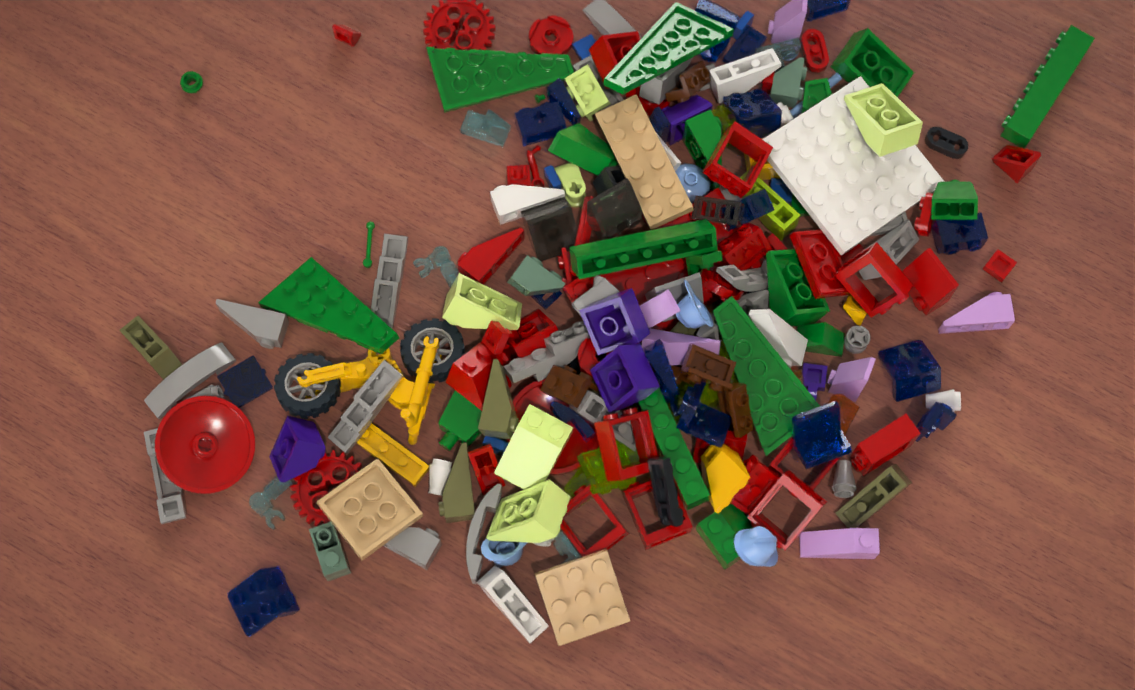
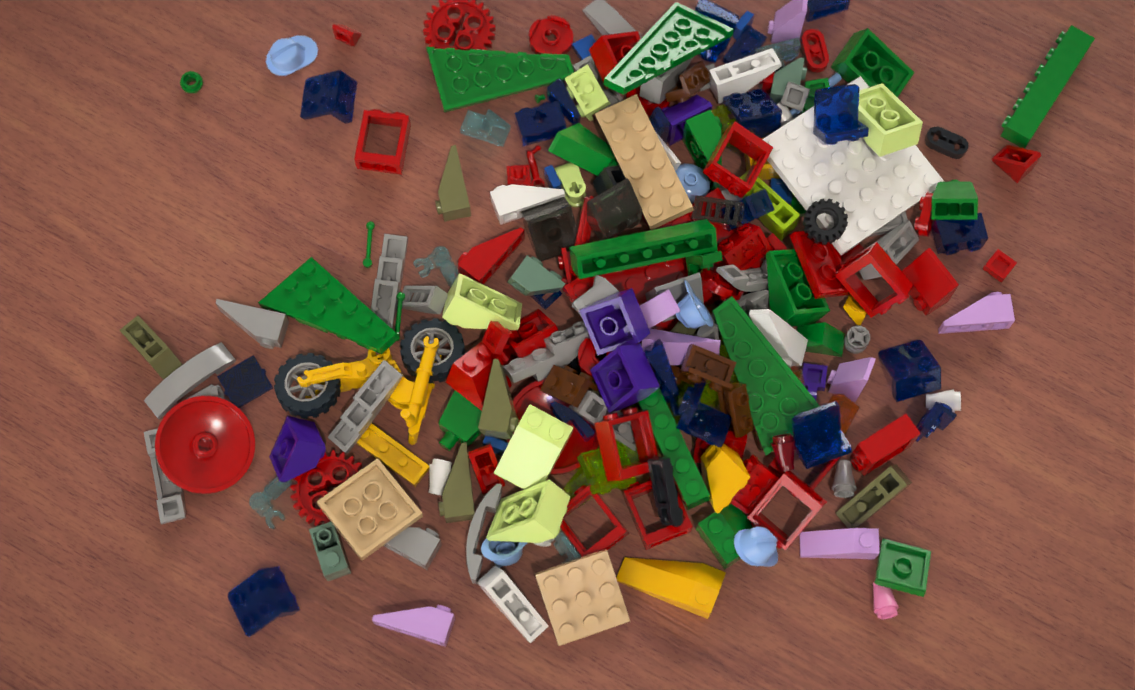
none -> light blue piece [266,35,318,76]
none -> clear blue bracket [300,70,357,124]
none -> red window [354,109,411,175]
none -> lavender slope [372,605,455,647]
none -> green hinge [395,292,405,341]
none -> light grey slope [397,285,448,314]
none -> olive slope [435,145,471,222]
none -> yellow wedge [616,557,726,619]
none -> dark red cone [770,434,795,471]
none -> light grey slope [780,82,810,111]
none -> black tyre [803,199,848,245]
none -> clear blue bracket [813,84,869,145]
none -> bright pink cone [873,583,899,619]
none -> green tile [874,538,931,597]

